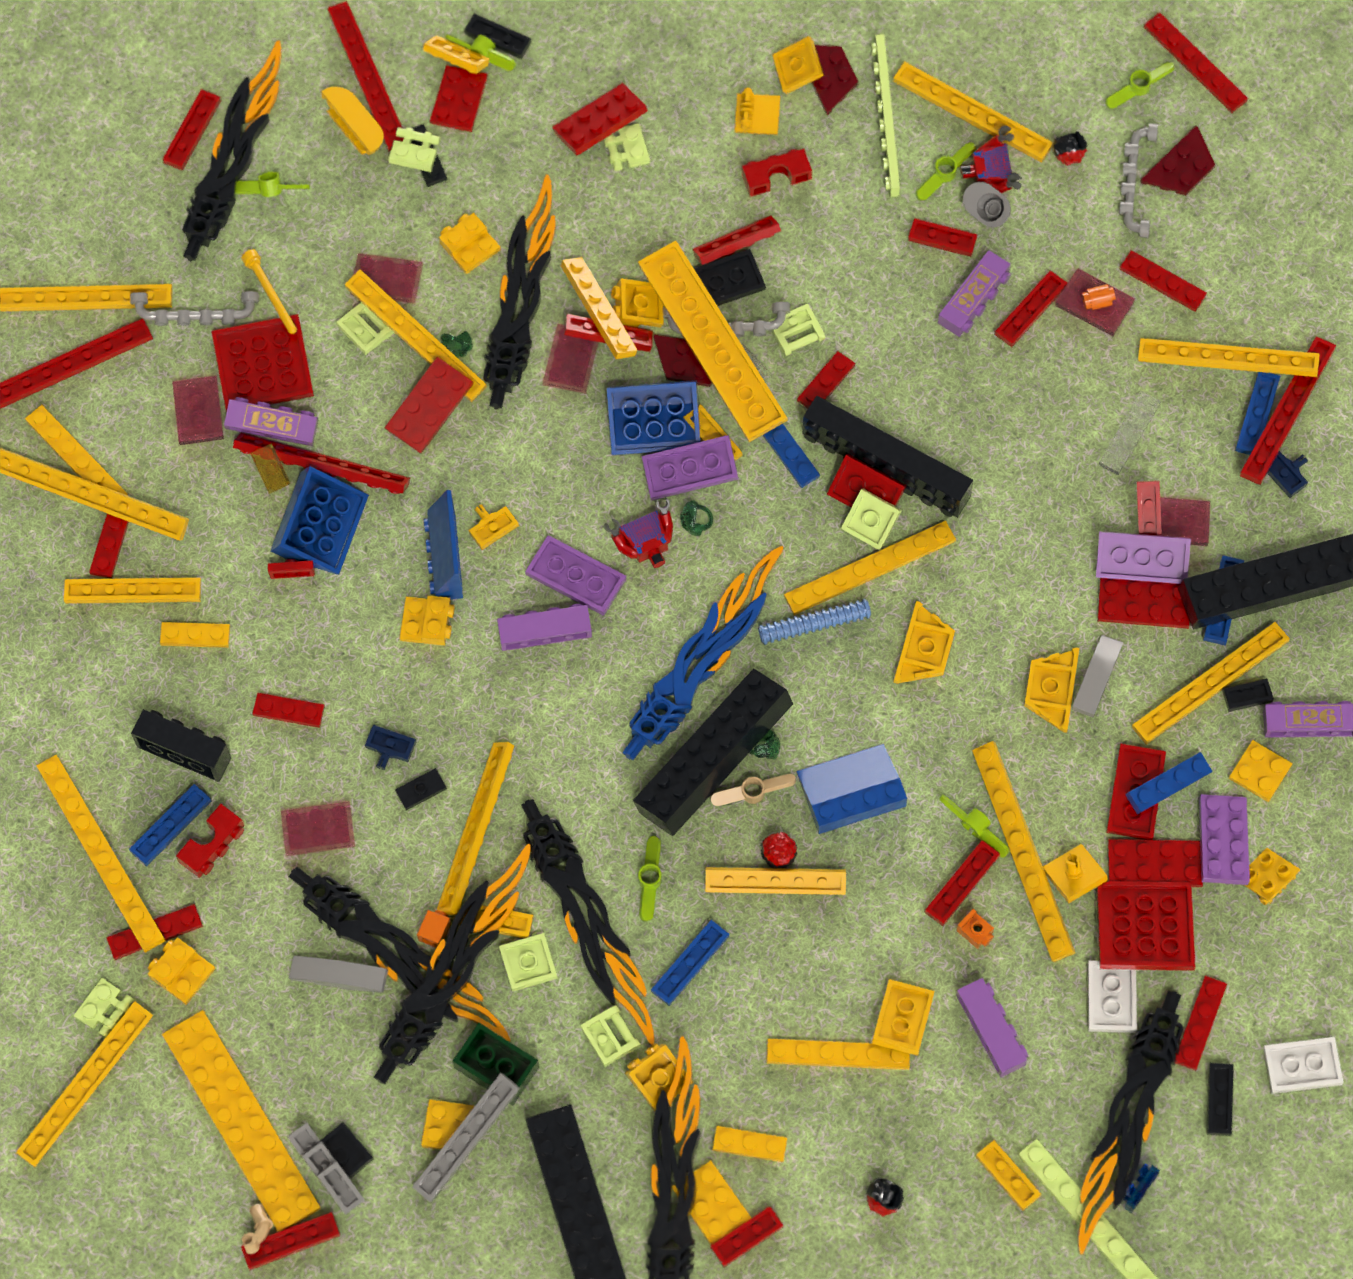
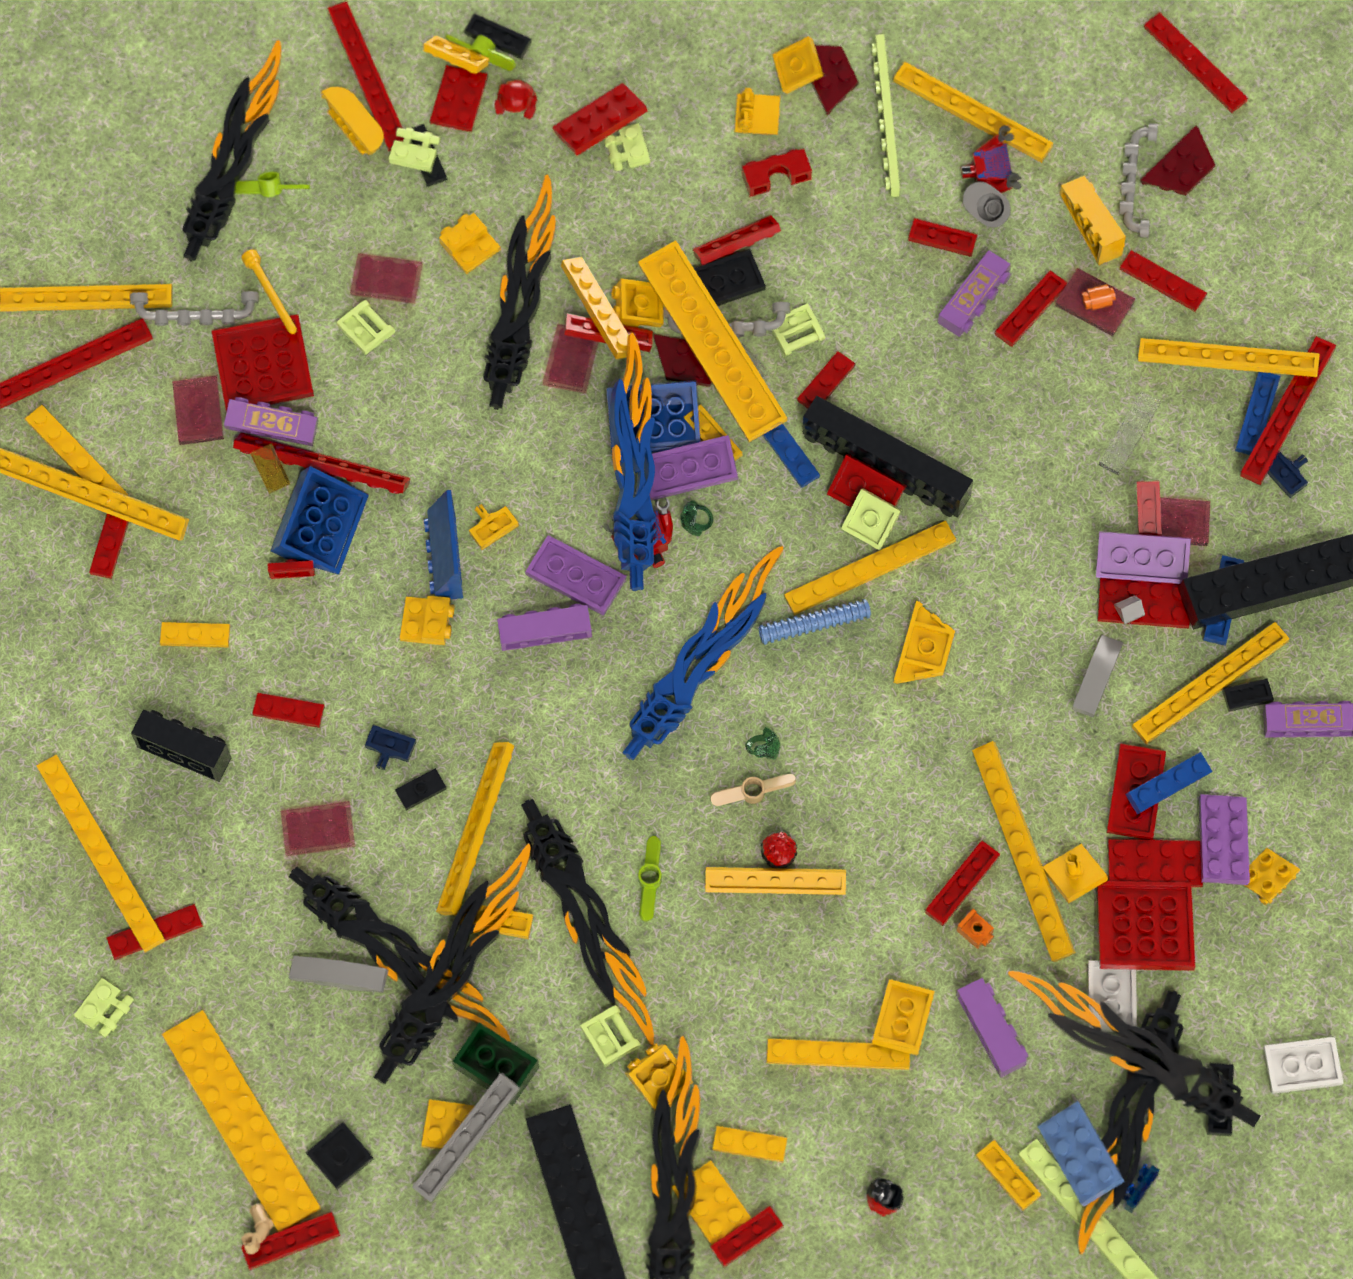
yellow plate [16,1001,153,1168] -> none
yellow plate [64,578,201,604] -> none
blue plate [129,784,212,867] -> none
yellow plate [148,937,216,1005] -> none
red plate [162,89,221,171] -> none
red arch [176,804,244,878] -> none
light grey slope [287,1122,365,1215] -> none
yellow plate [344,269,487,402] -> none
red plate [384,357,474,454] -> none
orange brick [417,910,451,948] -> none
clear green piece [440,331,473,358] -> none
yellowish green plate [499,933,558,992] -> none
black brick [633,668,793,837] -> none
blue plate [651,920,729,1006] -> none
slope [796,744,907,834] -> none
lime piece [916,142,976,201] -> none
lime piece [939,794,1009,858] -> none
yellow wing [1024,648,1079,733] -> none
black piece [1052,131,1087,166] -> none
lime piece [1105,62,1175,109] -> none
red plate [1176,976,1227,1071] -> none
yellow plate [1229,740,1293,802] -> none
none -> red helmet [495,80,538,120]
none -> blue piece [610,333,657,591]
none -> black piece [1008,971,1261,1128]
none -> medium blue plate [1038,1101,1124,1206]
none -> yellow wedge [1060,175,1126,265]
none -> light grey slope [1114,595,1145,625]

